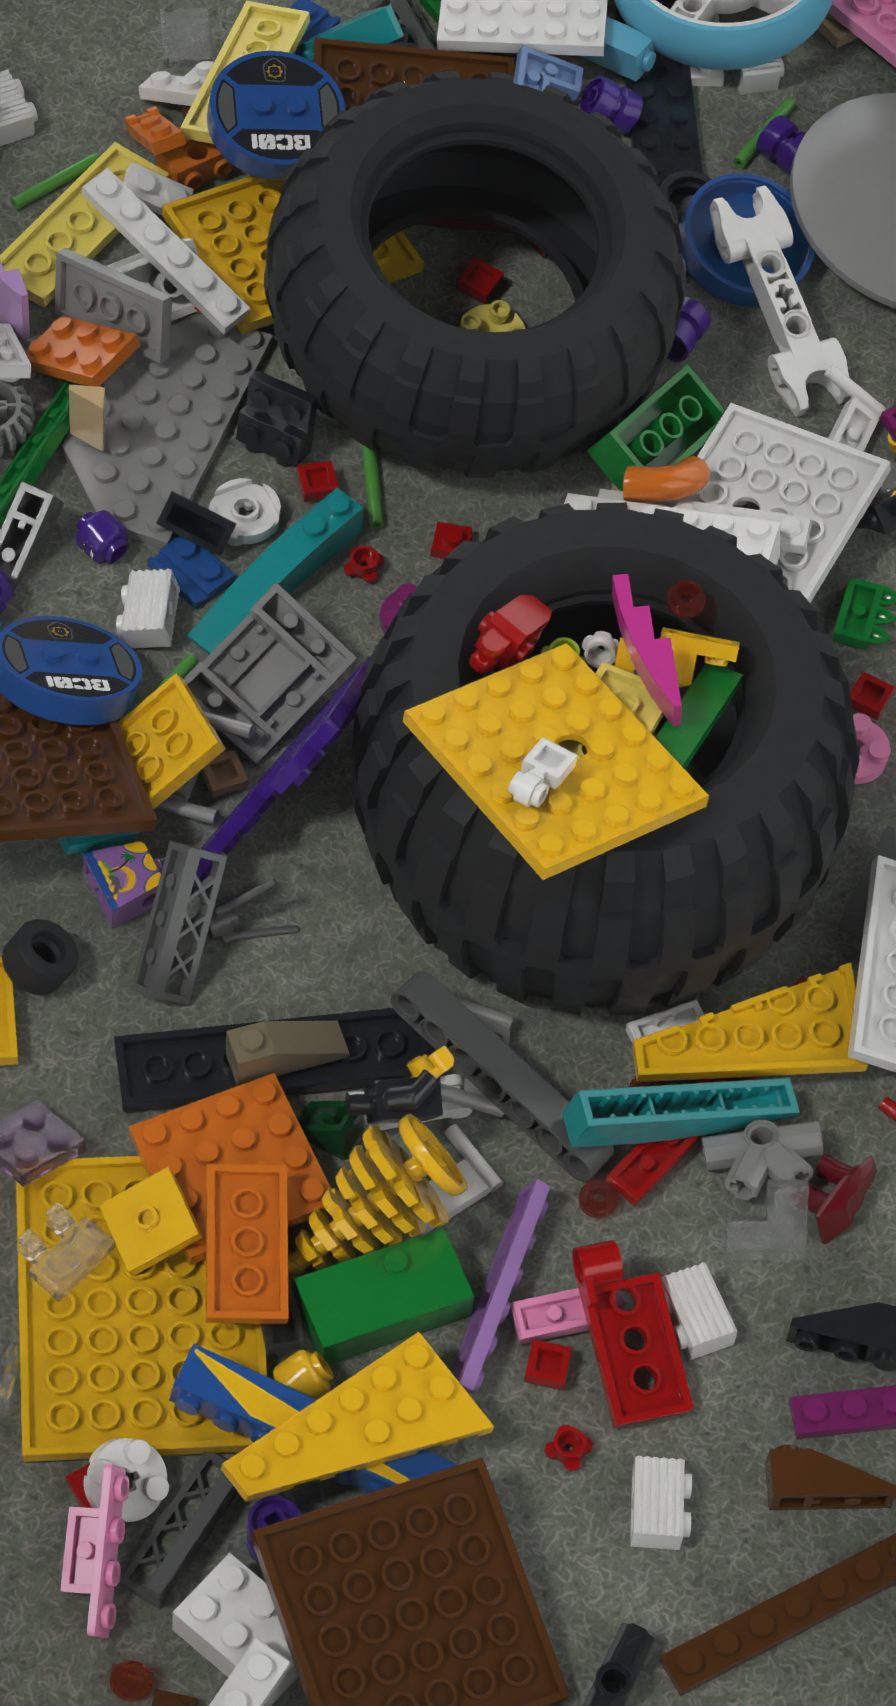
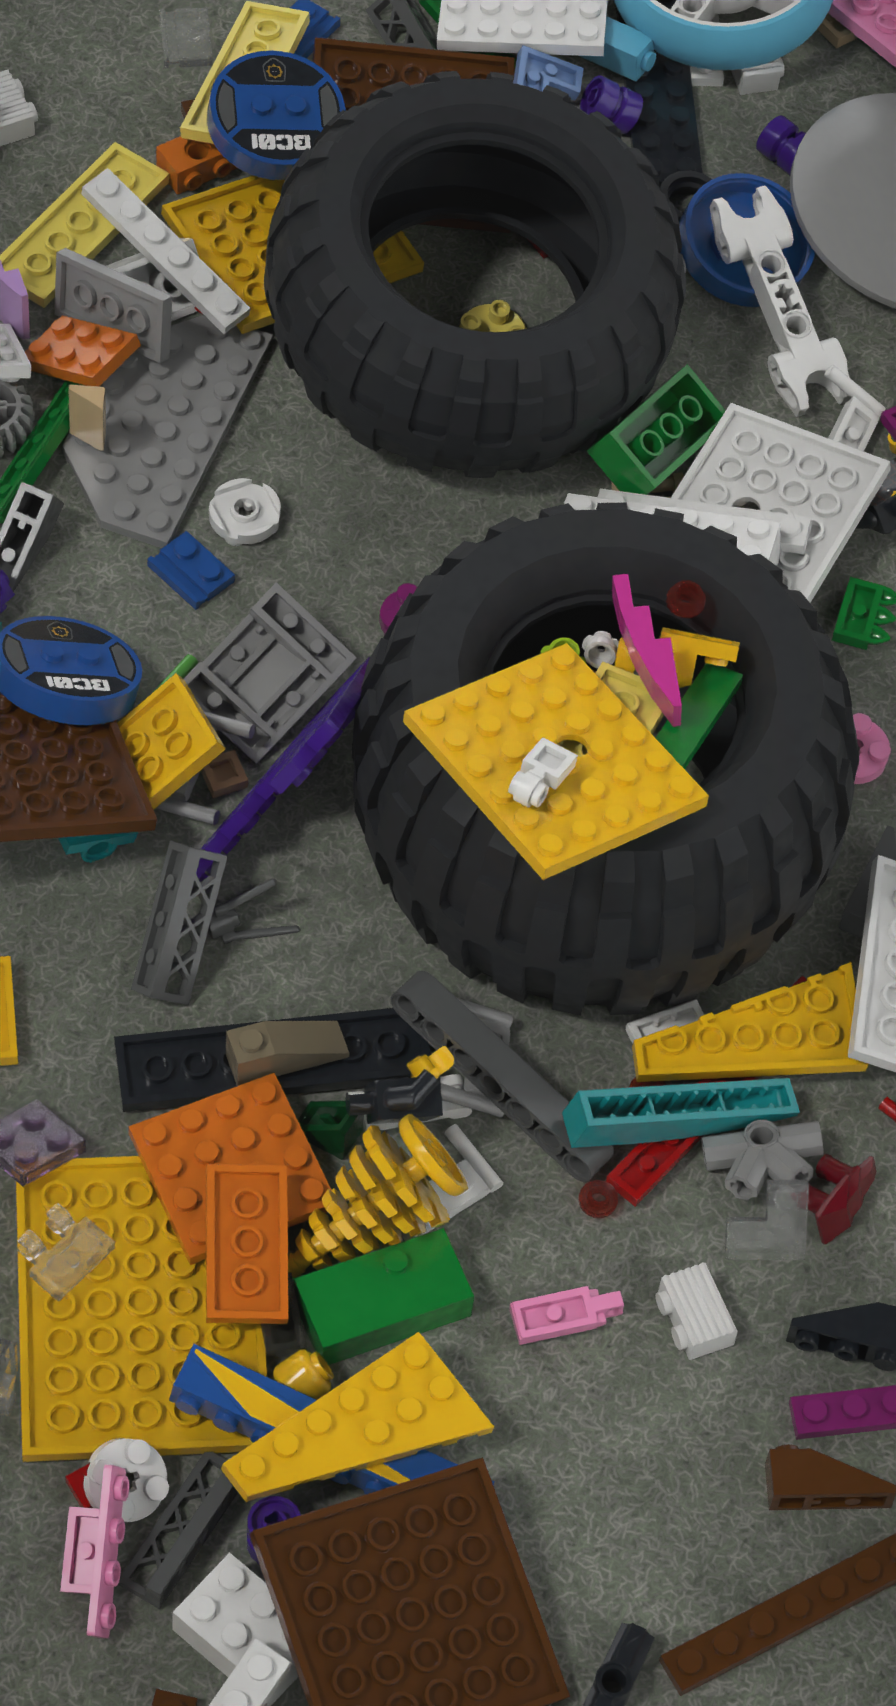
black tyre [2,919,79,995] -> none
bright green piece [10,153,99,210] -> none
dark purple head [75,510,129,564] -> none
torso [83,841,166,929] -> none
yellow plate [99,1167,203,1276] -> none
clear red plate [110,1660,155,1702] -> none
white brick [116,568,180,649] -> none
white plate [123,162,194,215] -> none
orange plate [124,106,186,156] -> none
white plate [138,61,214,106] -> none
black slope [156,491,237,556] -> none
teal slope [187,488,364,655] -> none
black plate [236,370,318,467] -> none
red plate [296,460,339,502] -> none
teal slope [298,5,404,62] -> none
red plate [343,546,384,582] -> none
bright green piece [362,445,384,529] -> none
red plate [430,521,473,559] -> none
medium lavender plate [451,1179,551,1394] -> none
red plate [456,257,504,304] -> none
red hinge [469,595,552,674] -> none
red plate [524,1339,572,1390] -> none
red plate [544,1424,593,1471] -> none
red hinge [572,1240,694,1429] -> none
orange cylinder [623,456,711,503] -> none
white brick [630,1456,692,1550] -> none
dark purple wheel [667,297,711,362] -> none
bright green piece [733,98,796,169] -> none
red plate [850,671,895,721] -> none

